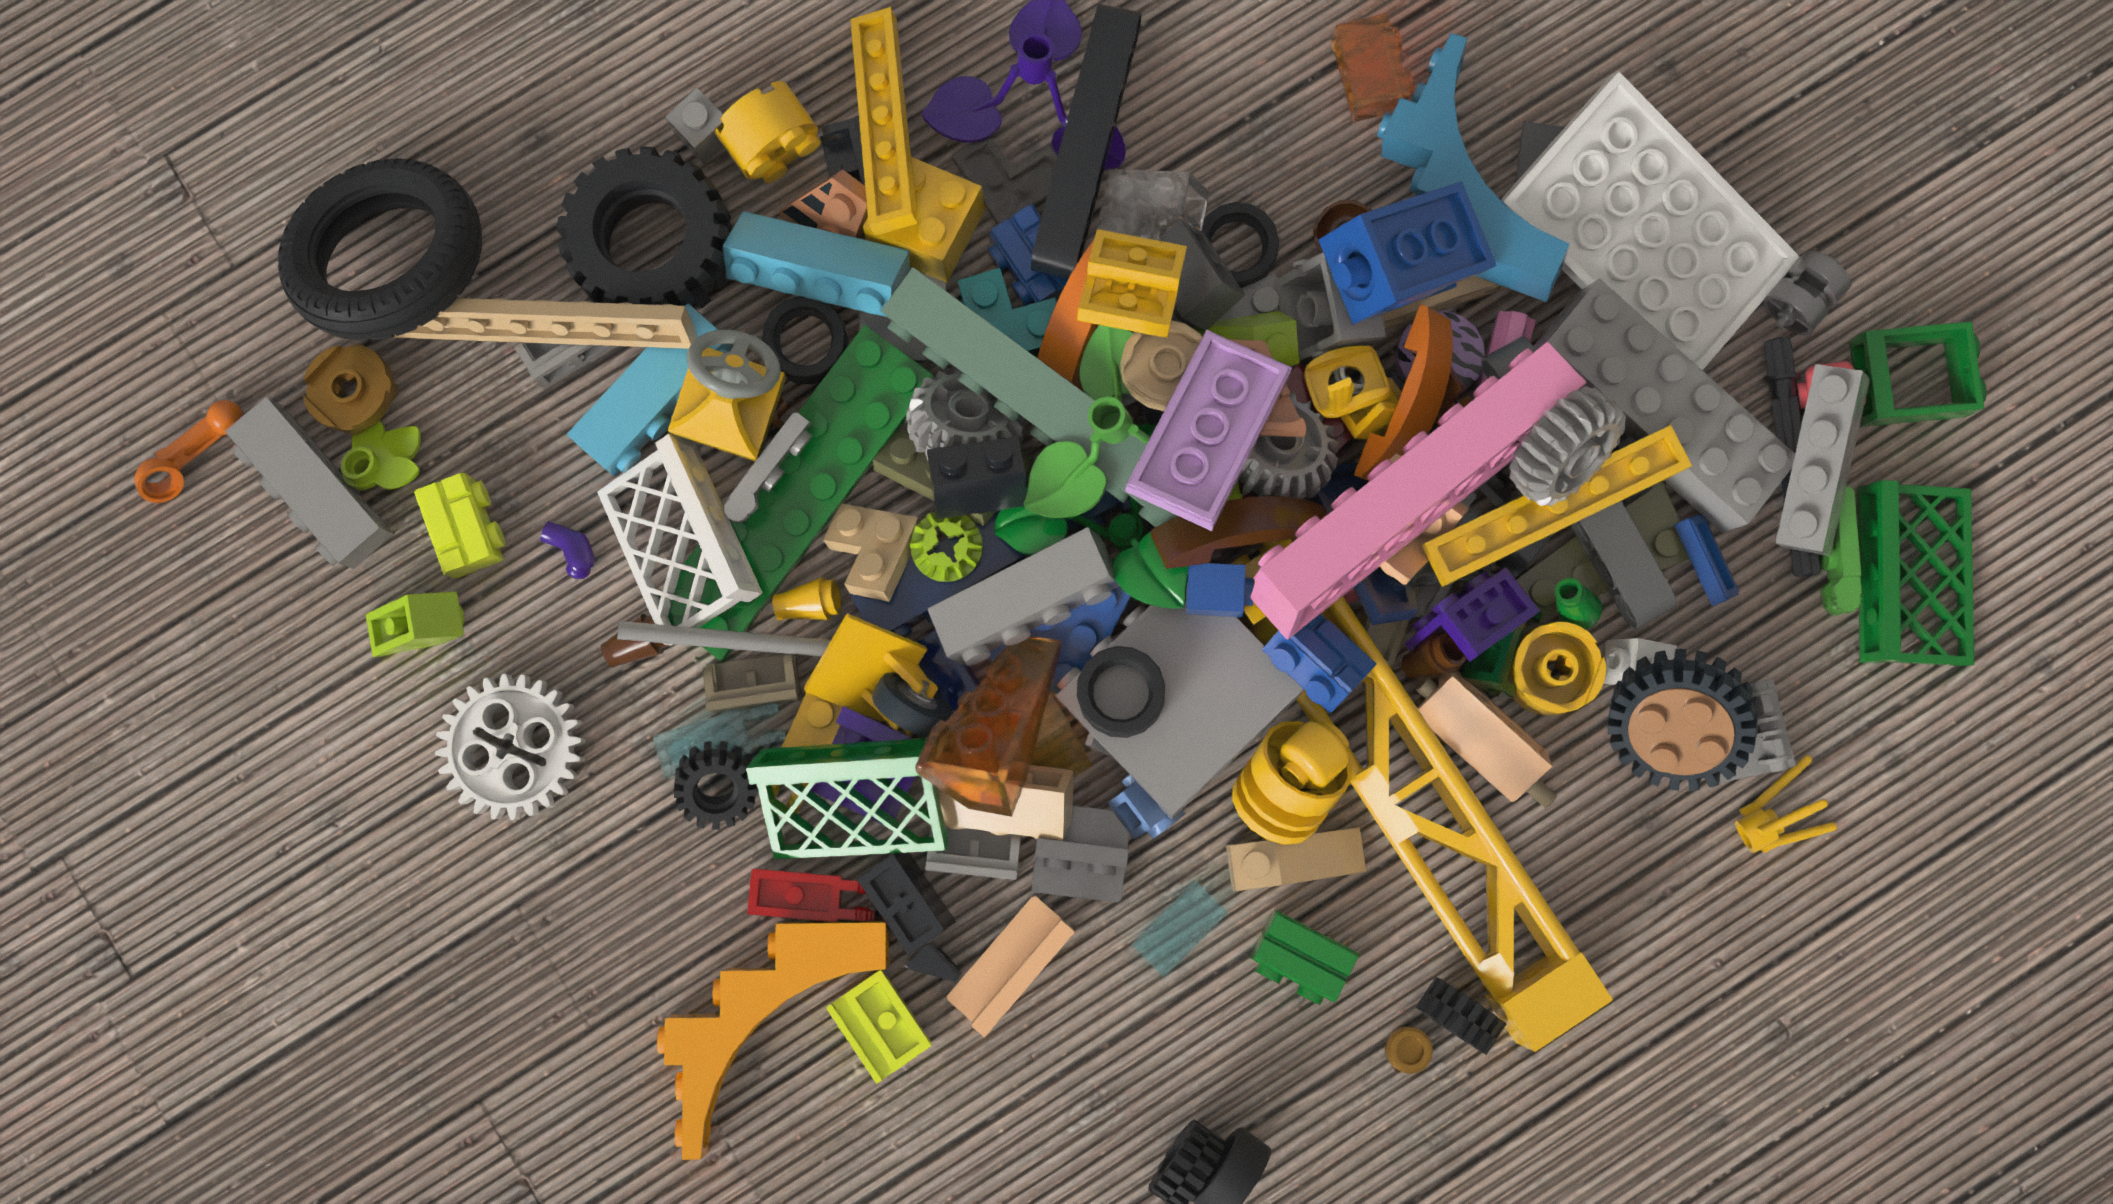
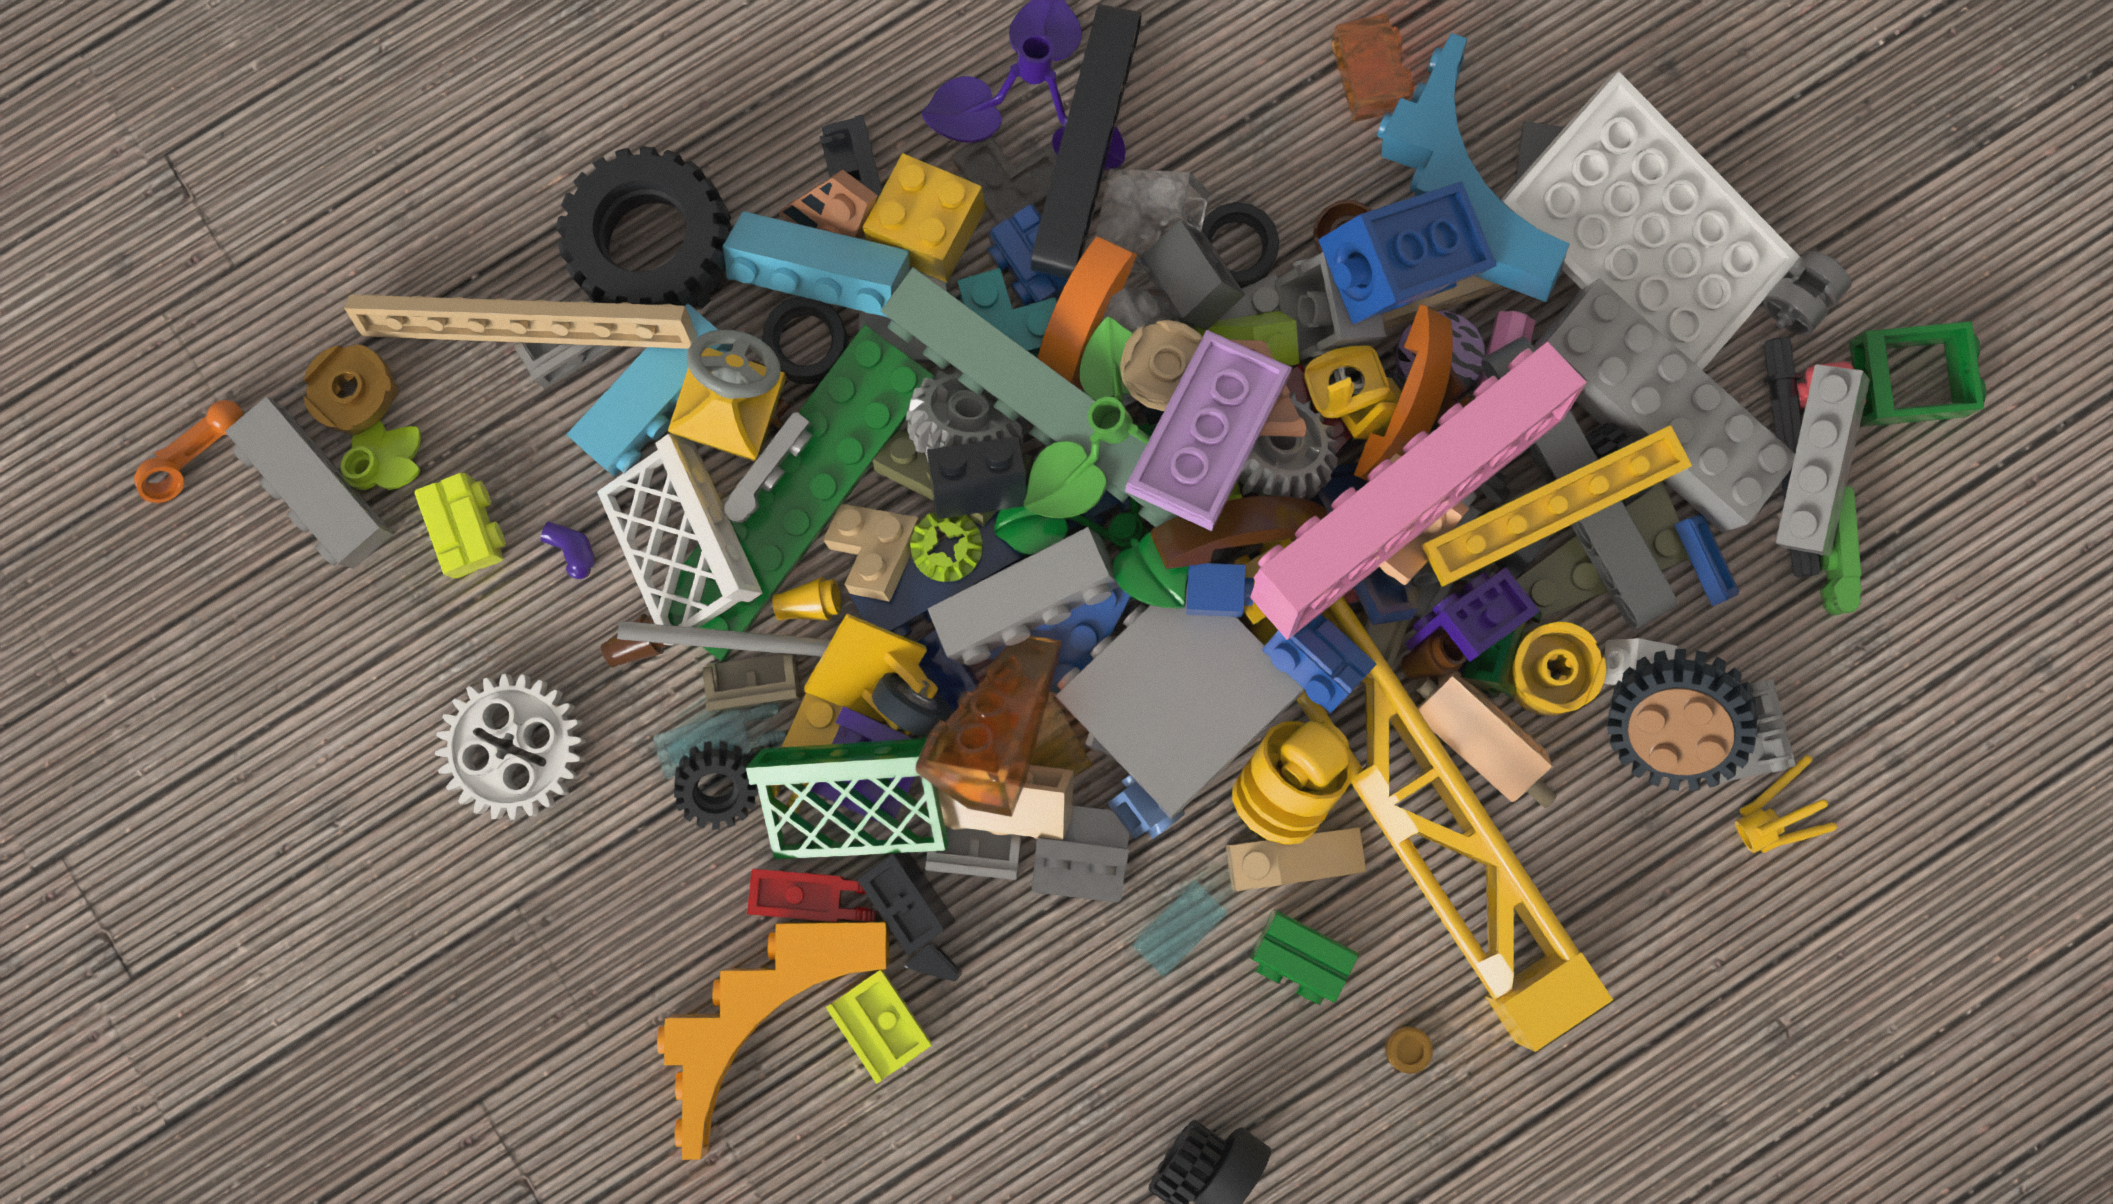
black tyre [278,158,482,341] -> none
lime slope [365,591,464,657] -> none
light grey brick [665,88,724,164] -> none
yellow brick [715,81,821,184] -> none
yellow plate [850,7,918,236] -> none
light nougat panel [947,896,1075,1038] -> none
black tyre [1076,646,1165,738] -> none
yellow slope [1077,229,1187,338] -> none
black tyre [1416,977,1507,1055] -> none
light grey gear [1509,386,1626,506] -> none
green cone [1555,578,1602,630] -> none
green fence [1857,480,1974,666] -> none

